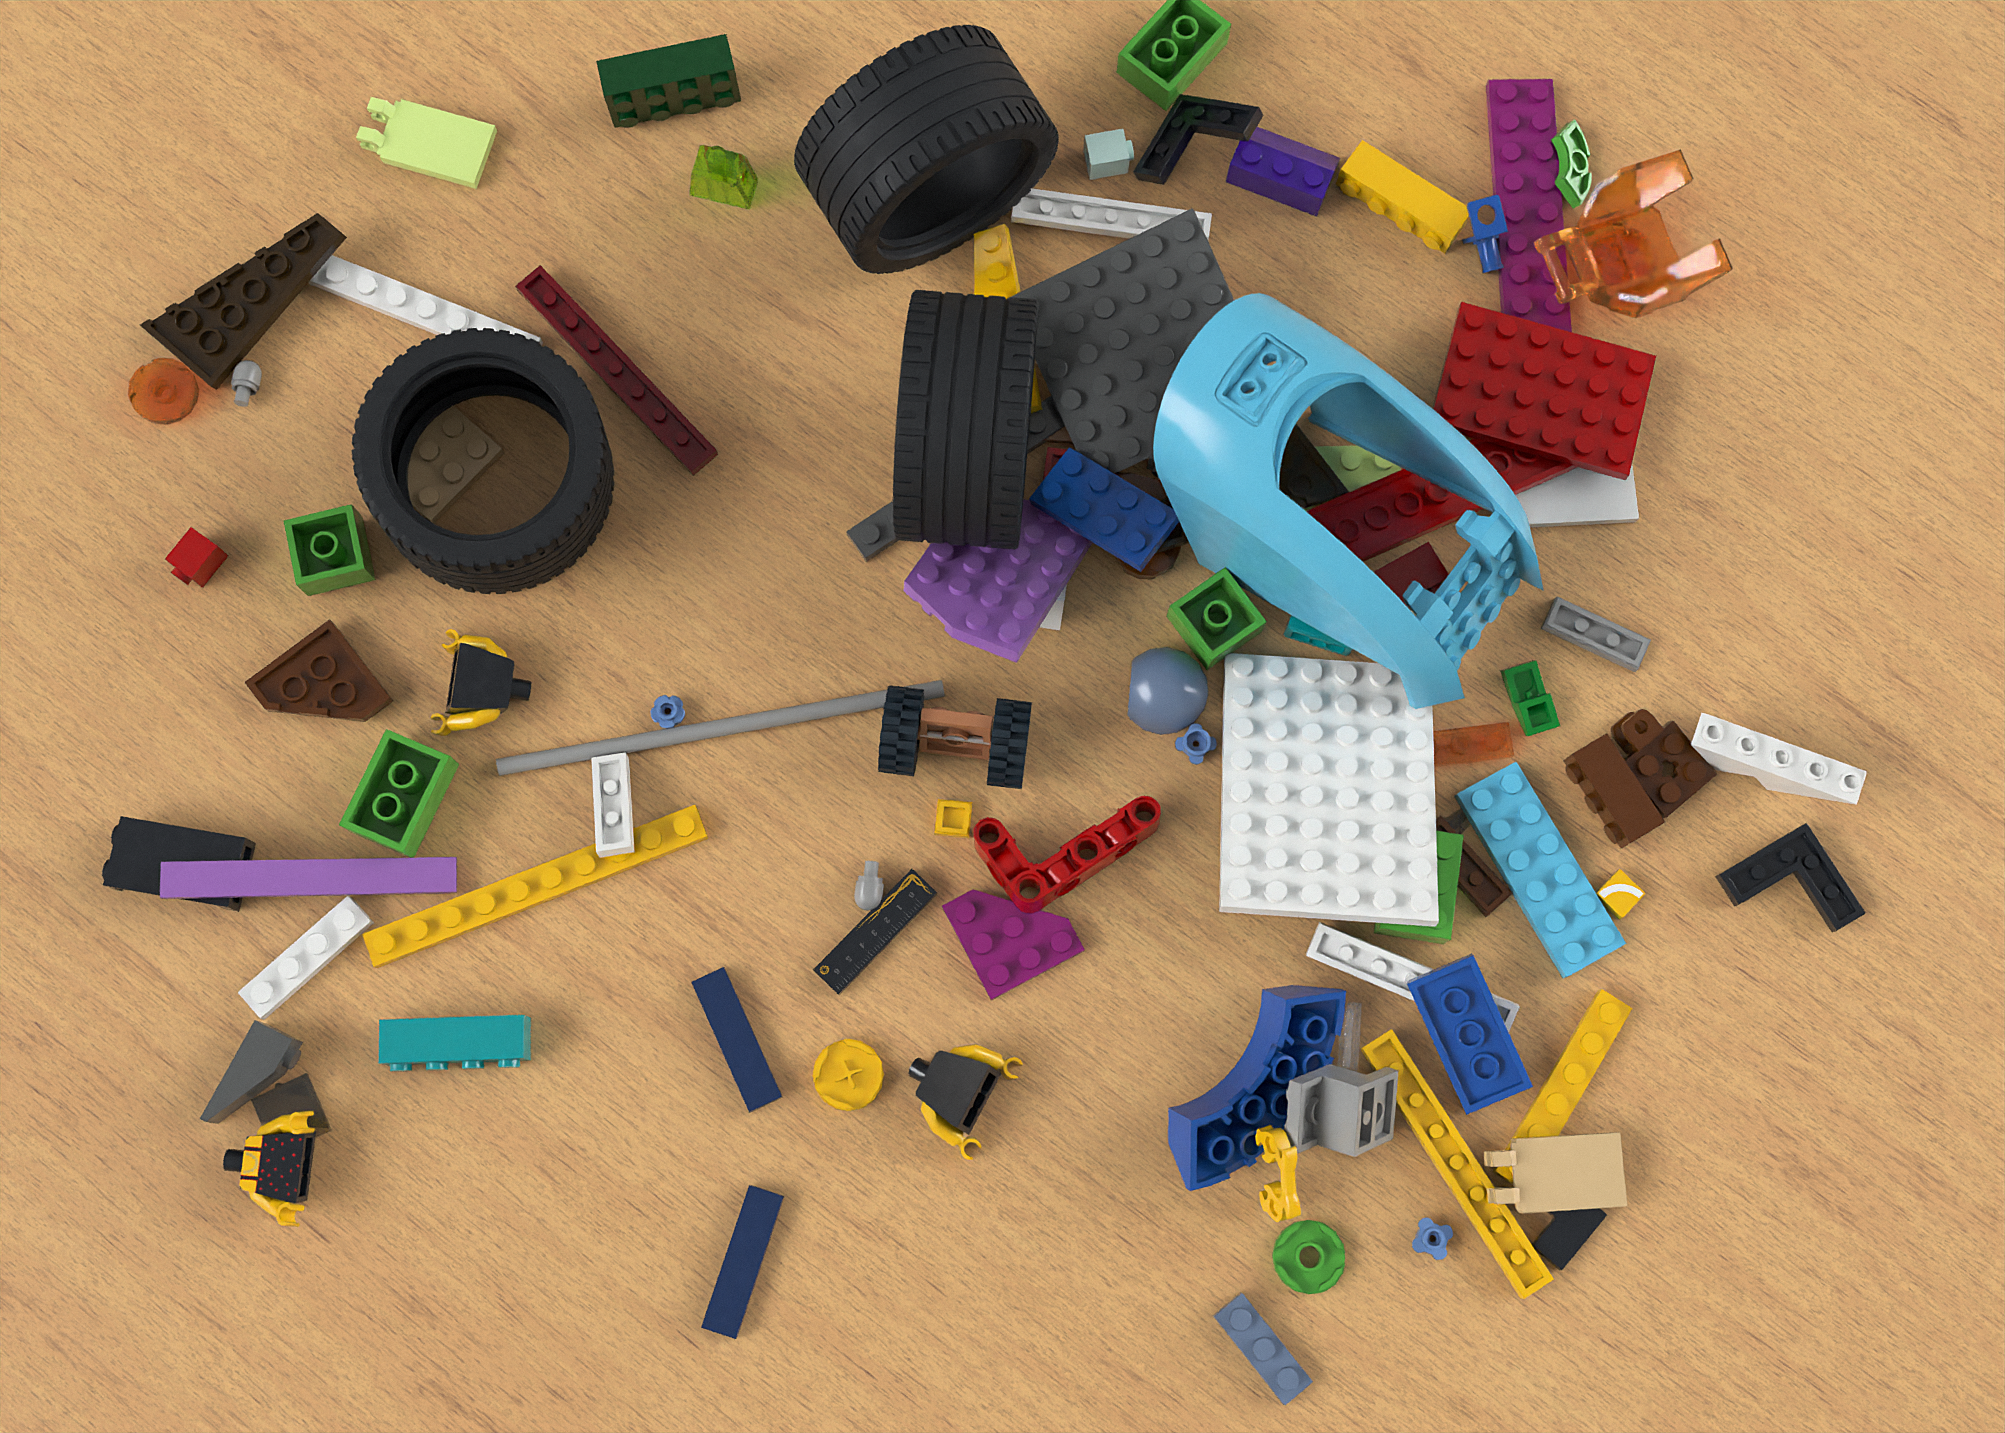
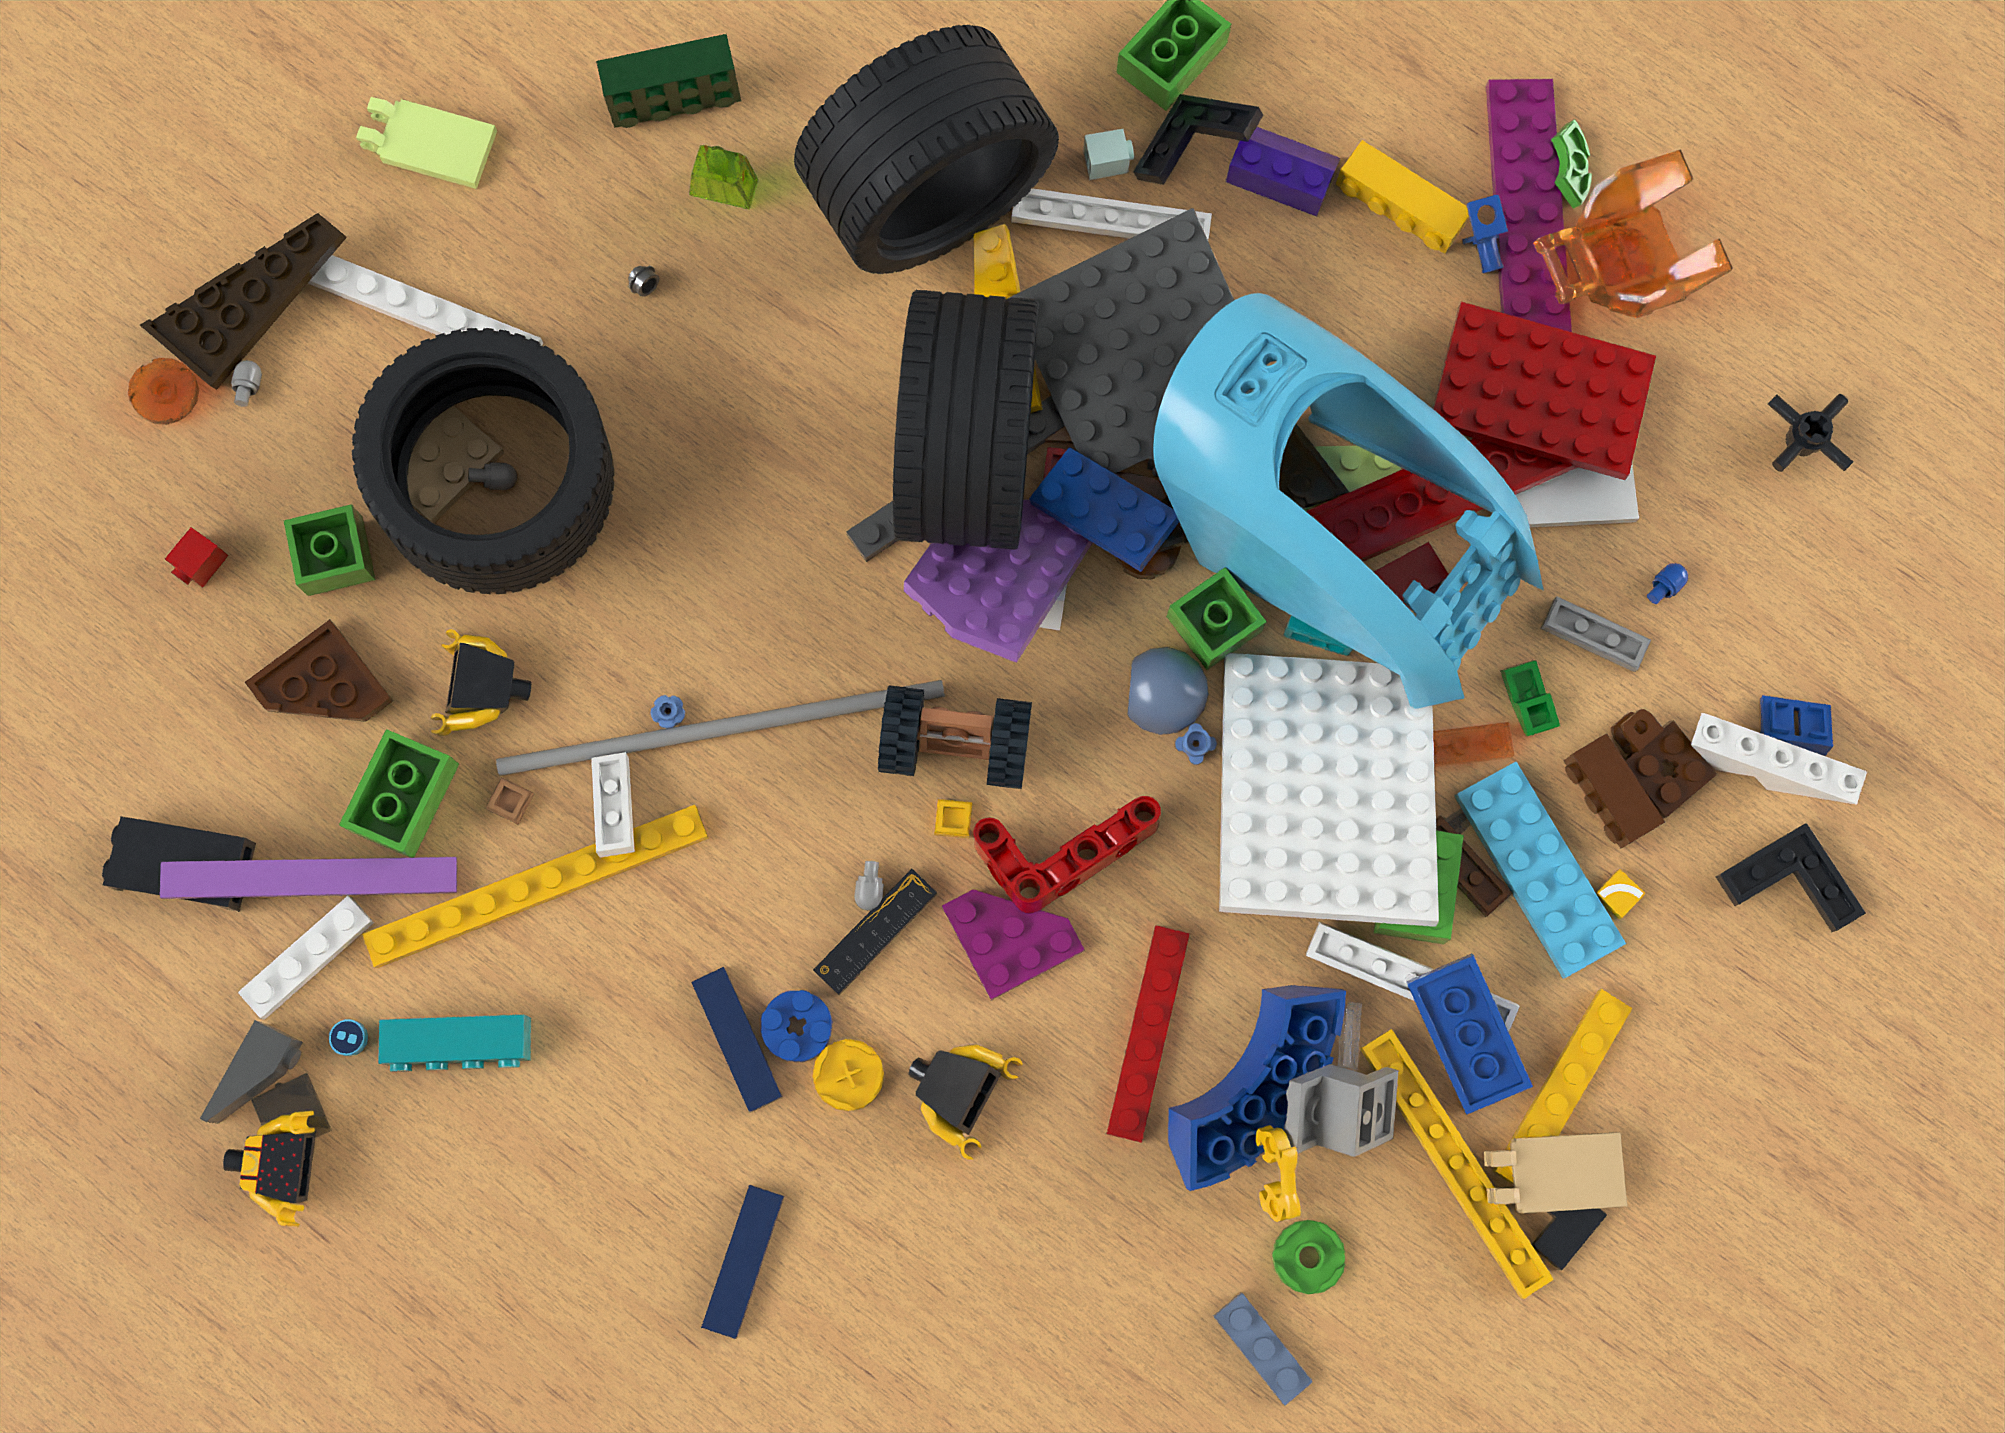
dark red plate [515,265,718,476] -> none
medium blue plate [1412,1218,1453,1260] -> none
none -> dark blue tile [329,1019,368,1056]
none -> light grey cylinder [468,462,517,490]
none -> medium nougat tile [485,777,534,825]
none -> flat silver plate [628,265,659,297]
none -> blue plate [761,990,833,1062]
none -> red plate [1106,925,1190,1143]
none -> blue cylinder [1647,563,1688,604]
none -> blue piece [1760,695,1833,756]
none -> black bar [1768,394,1854,472]

